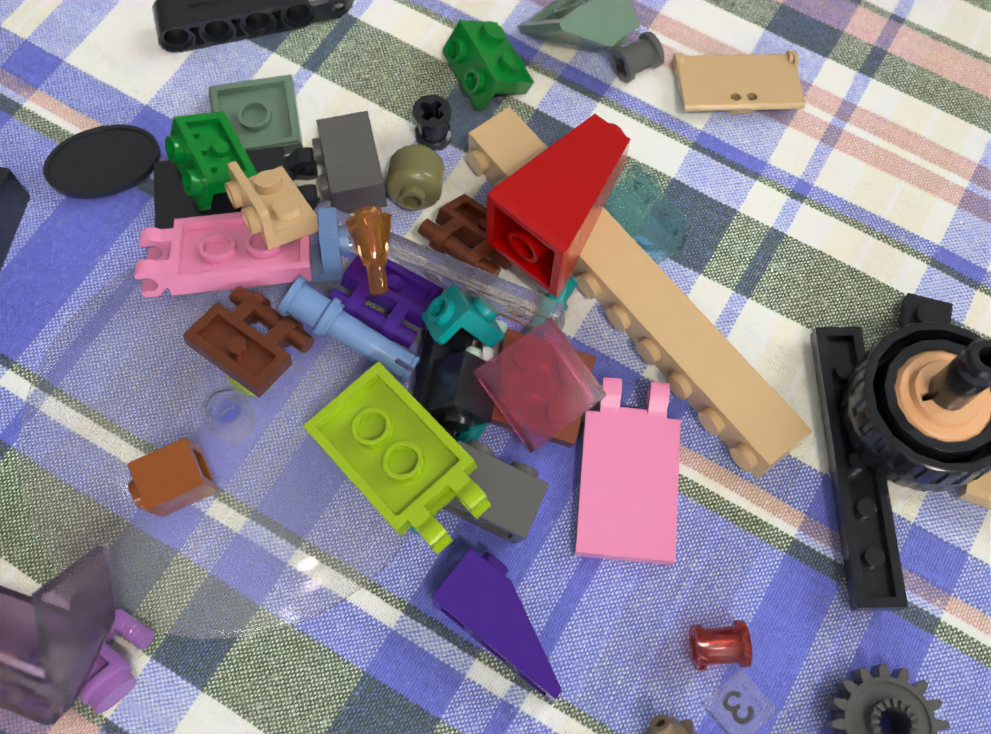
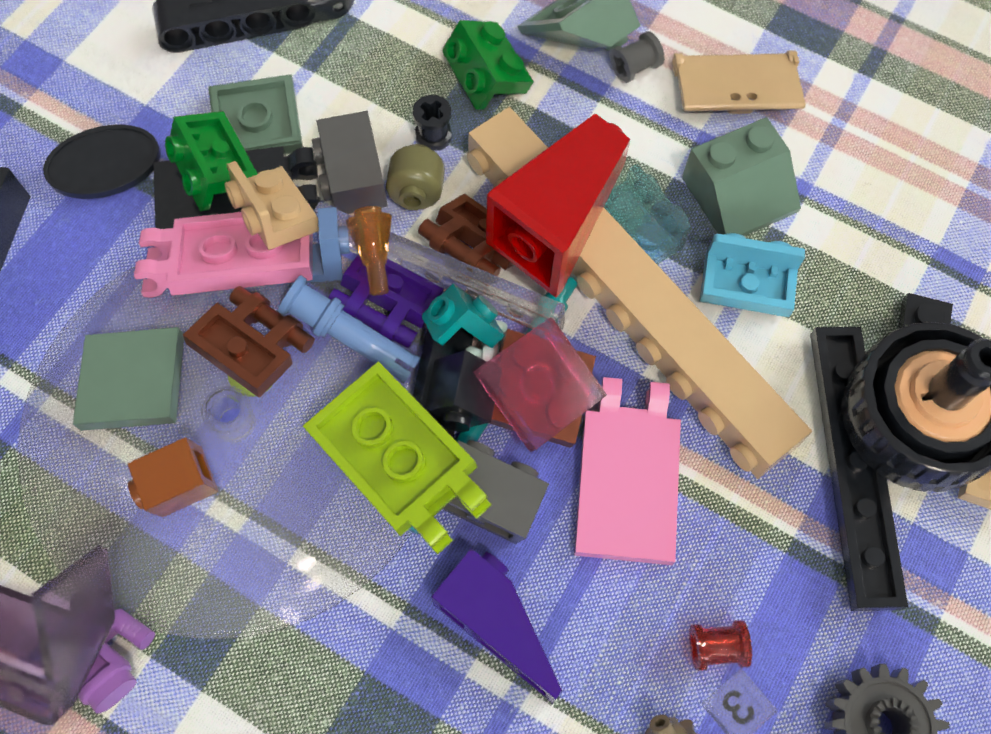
none -> sand green tile [73,327,184,431]
none -> sand green slope [682,117,801,236]
none -> medium azure bracket [699,233,805,317]

